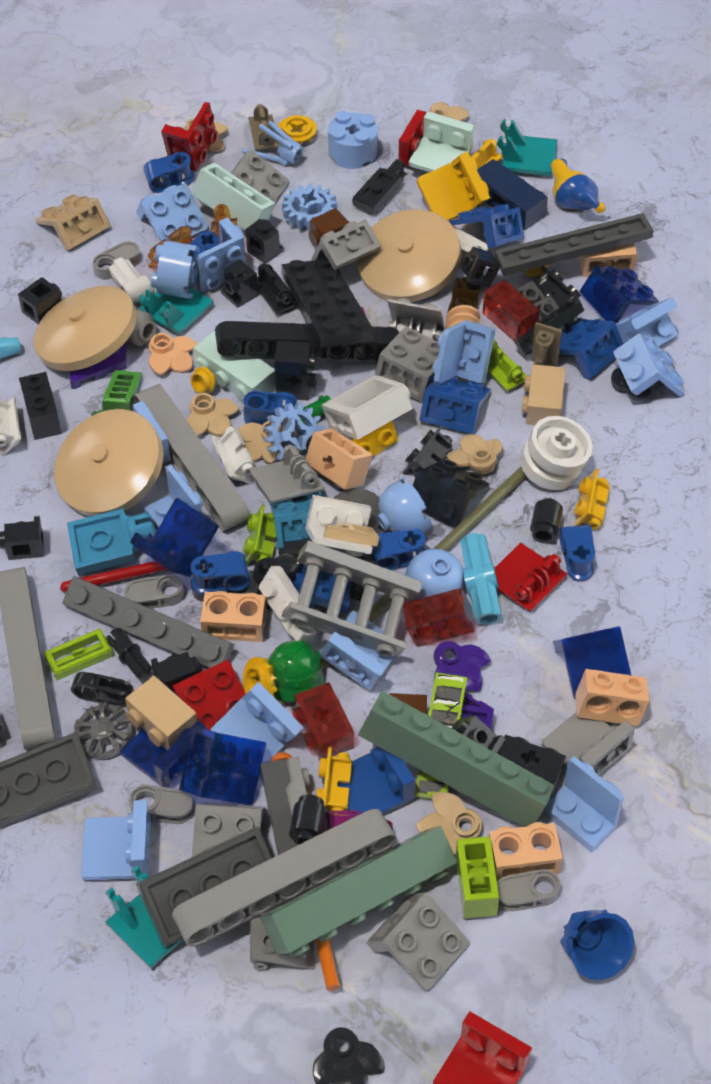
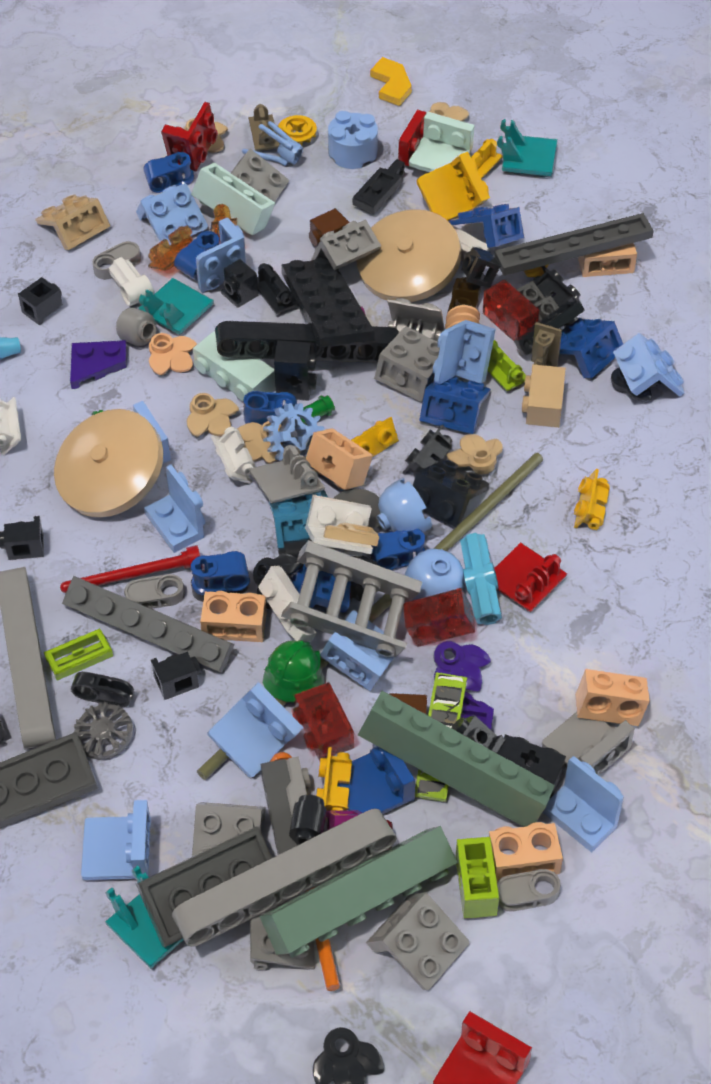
black brick [19,372,62,440] -> none
tan dish [33,286,137,371] -> none
dark azure plate [67,508,158,575] -> none
bright green slope [102,370,142,411] -> none
black axle [106,628,152,680] -> none
clear blue bracket [121,721,210,788] -> none
tan brick [125,675,199,753] -> none
light grey piece [129,785,194,824] -> none
clear blue bracket [130,498,219,577] -> none
light grey beam [133,384,250,531] -> none
light blue brick [151,241,200,299] -> none
red hinge [172,659,246,742] -> none
clear blue bracket [179,726,266,805] -> none
yellow plate [190,366,216,393] -> none
lime hinge [242,504,276,565] -> none
yellow gear [243,657,277,697] -> none
black brick [245,219,283,263] -> none
light blue gear [282,183,337,231] -> none
white window [321,375,413,440] -> none
tan plate [416,792,482,855] -> none
dark blue brick [477,159,548,230] -> none
white wheel [520,416,592,490] -> none
black brick [530,498,563,543] -> none
blue piece [550,158,606,213] -> none
clear blue bracket [553,626,632,700] -> none
blue piece [560,525,595,582] -> none
blue helmet [560,909,634,980] -> none
clear blue bracket [579,266,659,324] -> none
light blue bracket [616,297,678,346] -> none
none -> yellow tile [370,57,412,106]

